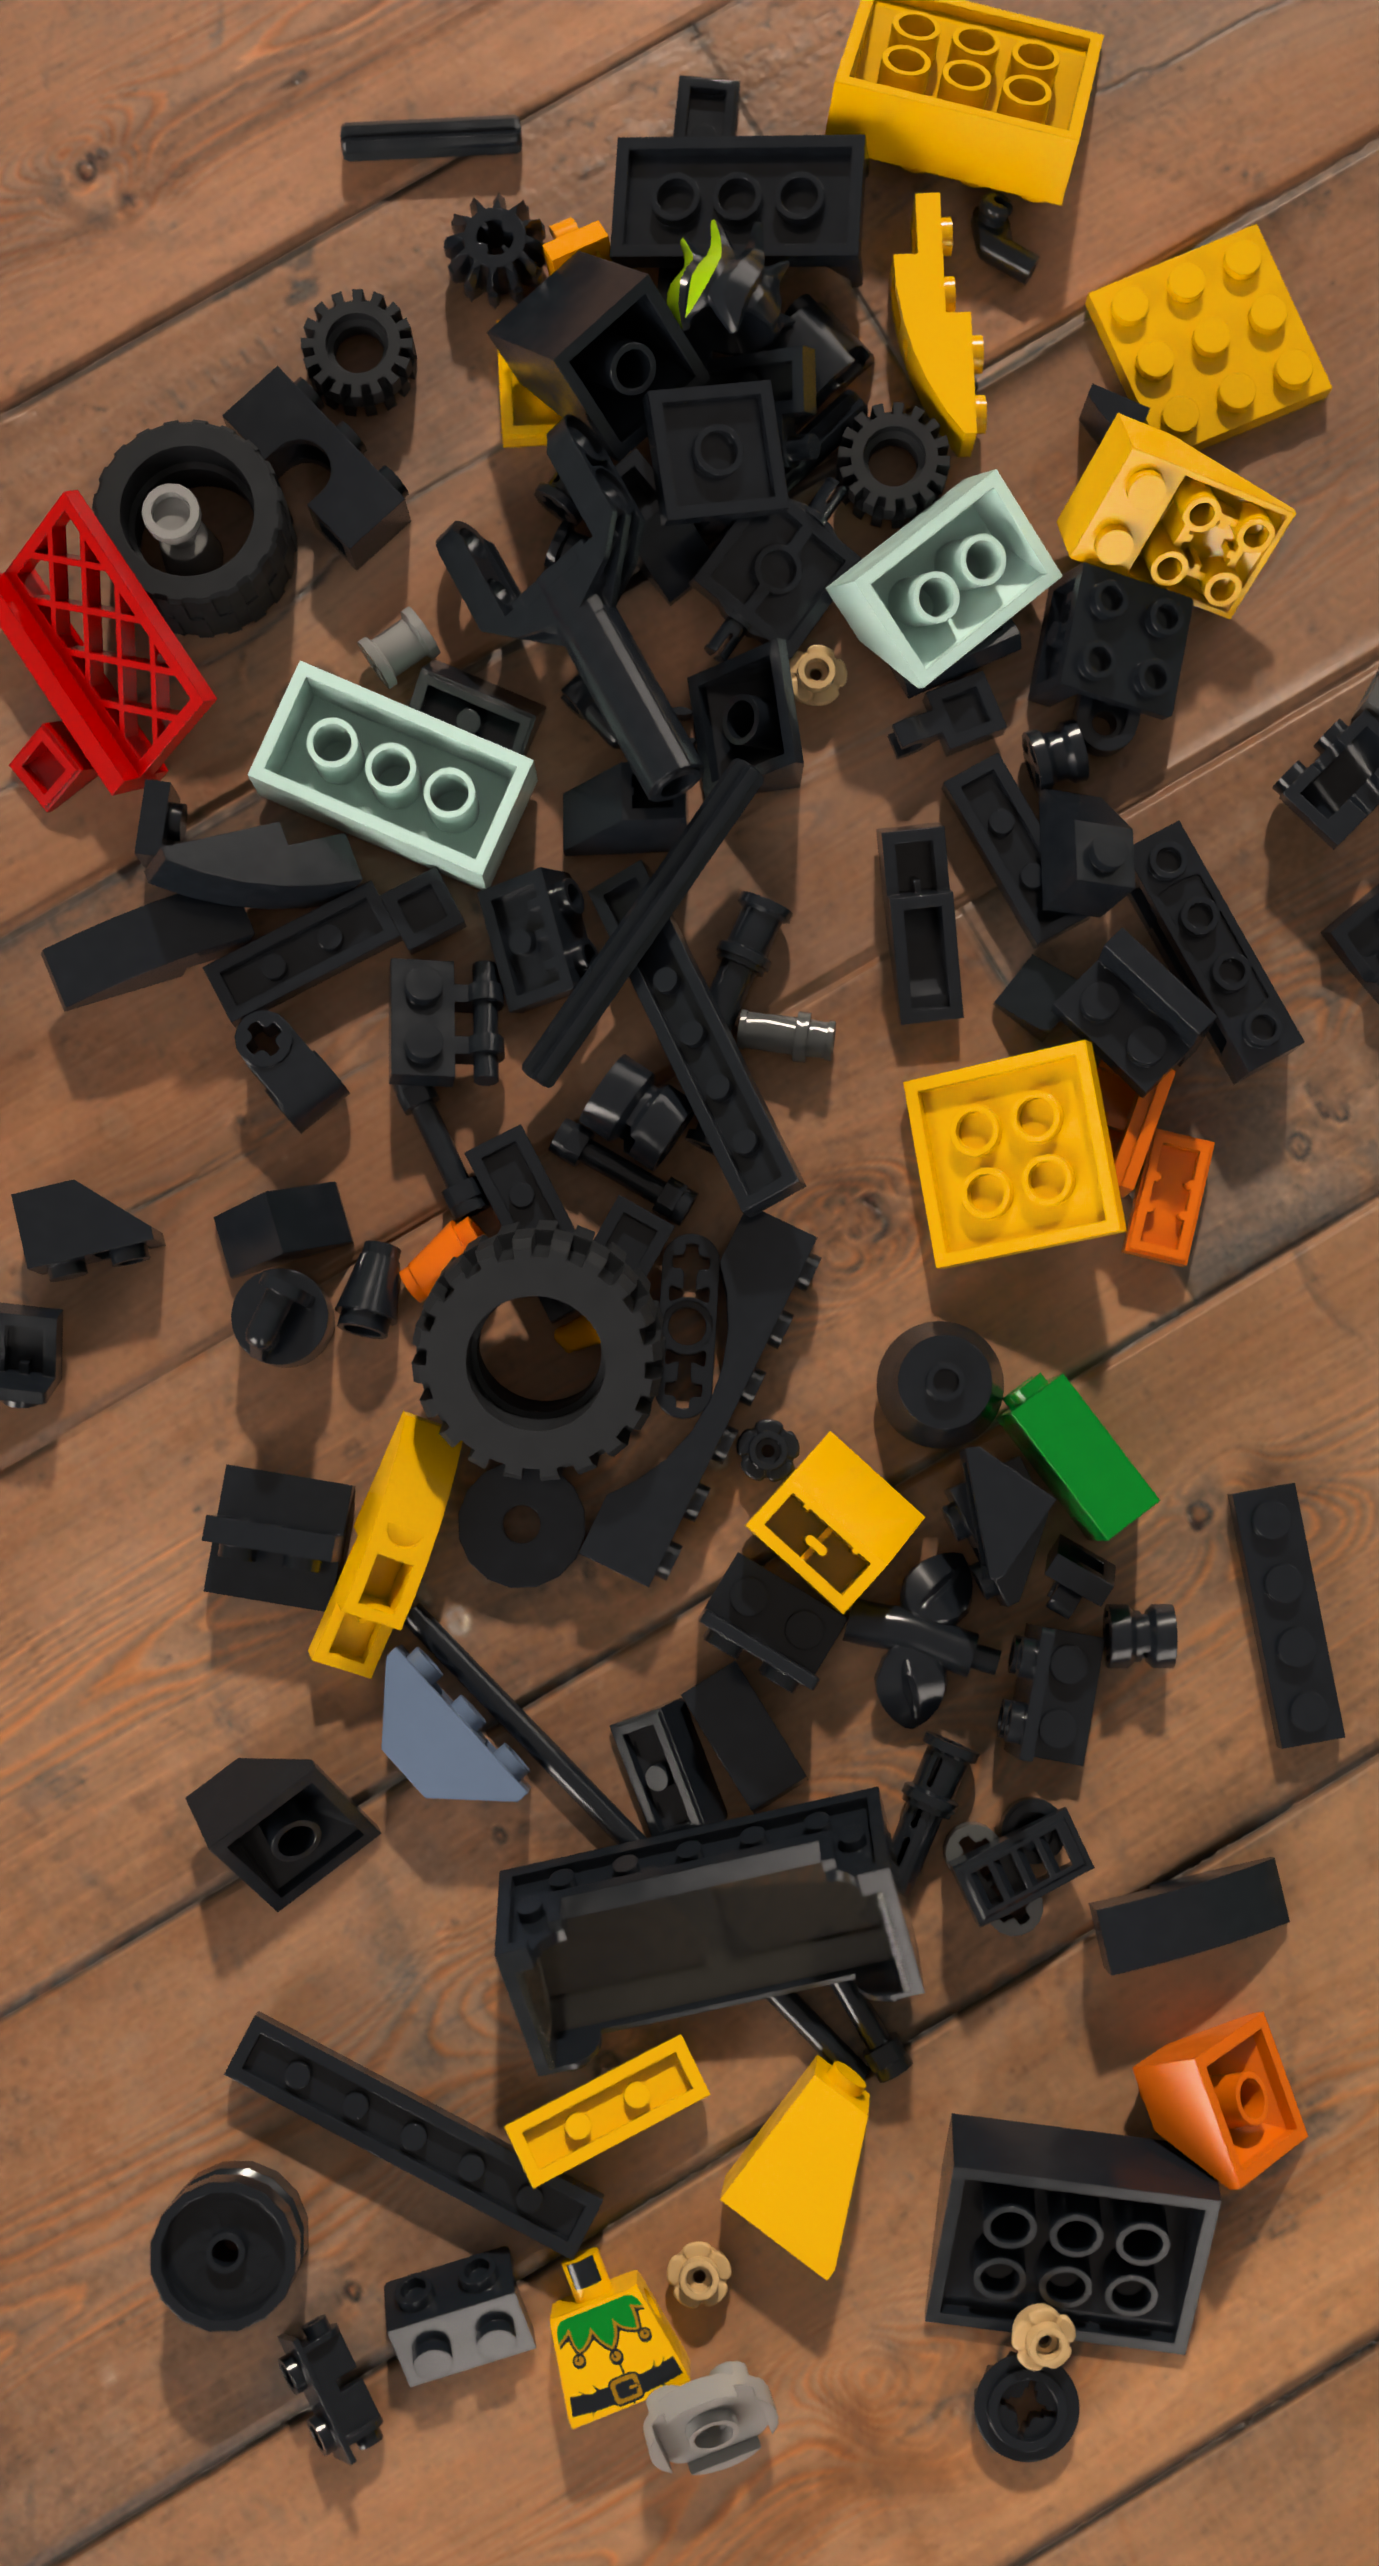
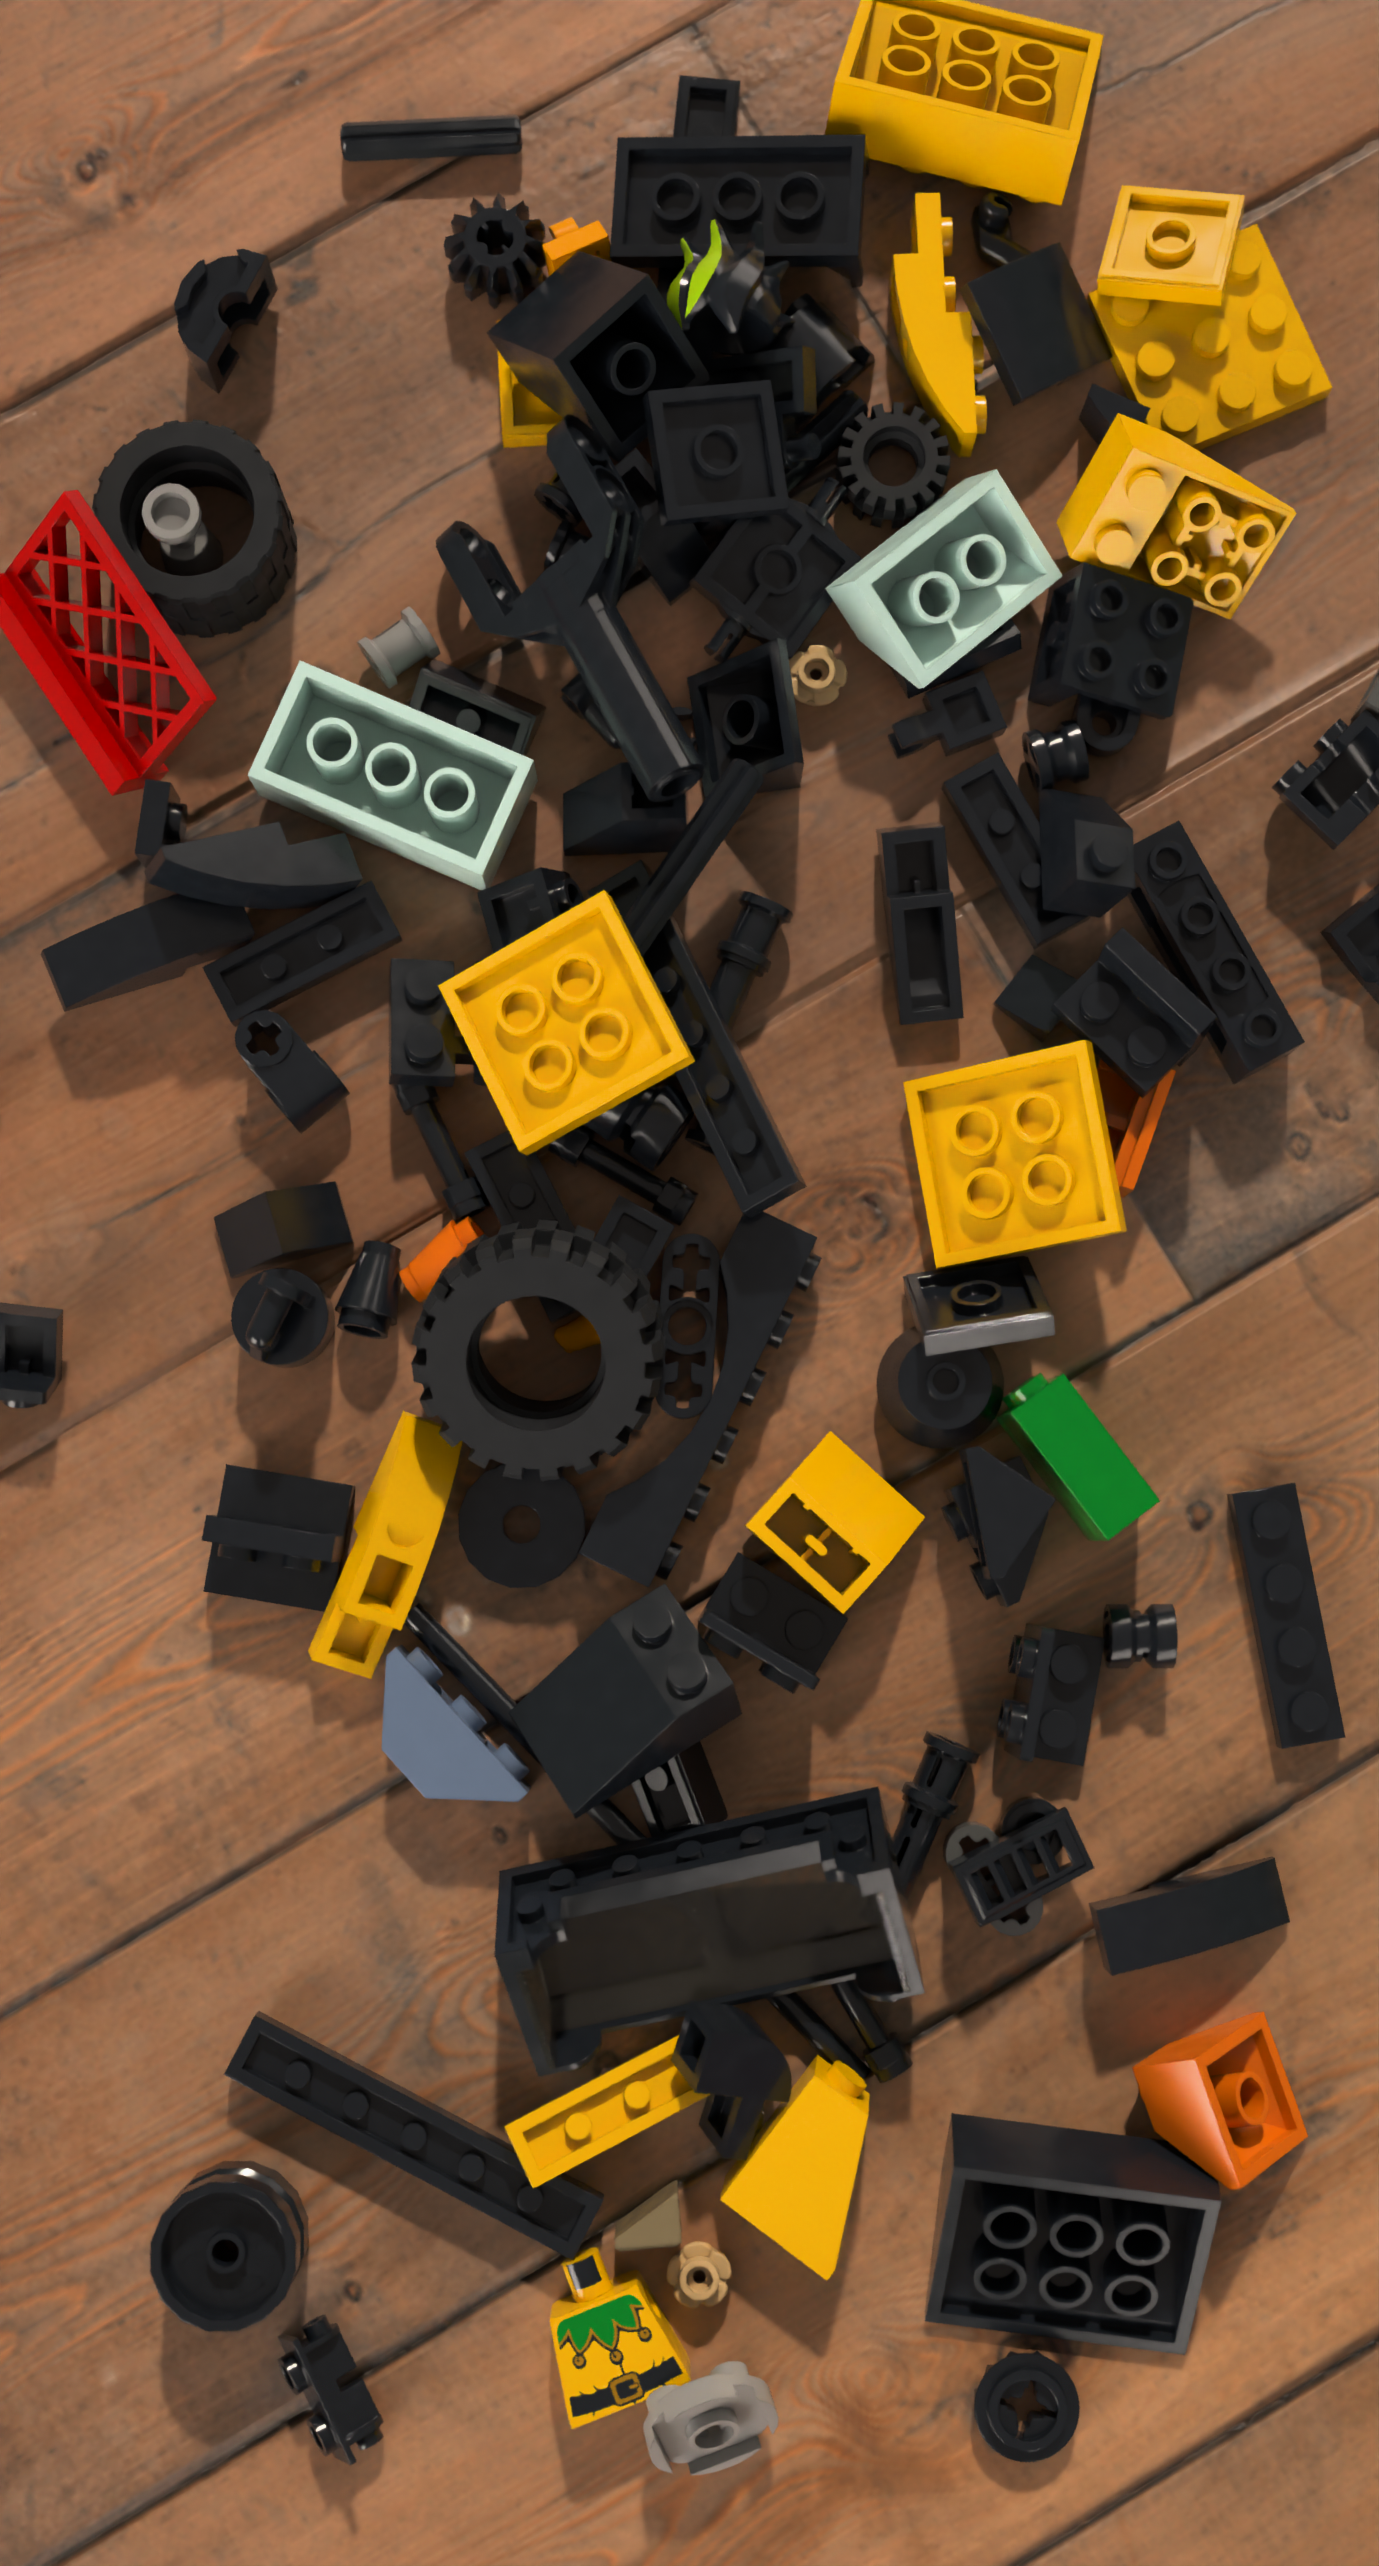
red slope [9,721,98,812] -> none
black slope [11,1179,166,1282] -> none
black slope [185,1758,382,1912] -> none
black arch [222,366,411,570] -> none
black tyre [301,289,417,417] -> none
black plate [380,867,467,956] -> none
black bracket [384,2246,536,2387] -> none
black slope [681,1661,809,1814] -> none
black plate [736,1419,800,1482] -> none
dark grey pin [737,1009,836,1063] -> none
black plant [843,1552,1002,1729] -> none
tan plate [1011,2303,1076,2371] -> none
black tile [1045,1534,1116,1619] -> none
orange plate [1121,1128,1215,1267] -> none
none -> black cylinder [174,249,278,394]
none -> yellow plate [438,890,695,1156]
none -> black slope [509,1583,742,1819]
none -> dark tan slope [615,2180,682,2252]
none -> black brick [671,2000,792,2160]
none -> black plate [903,1256,1055,1356]
none -> black slope [959,242,1113,406]
none -> yellow tile [1097,185,1245,306]

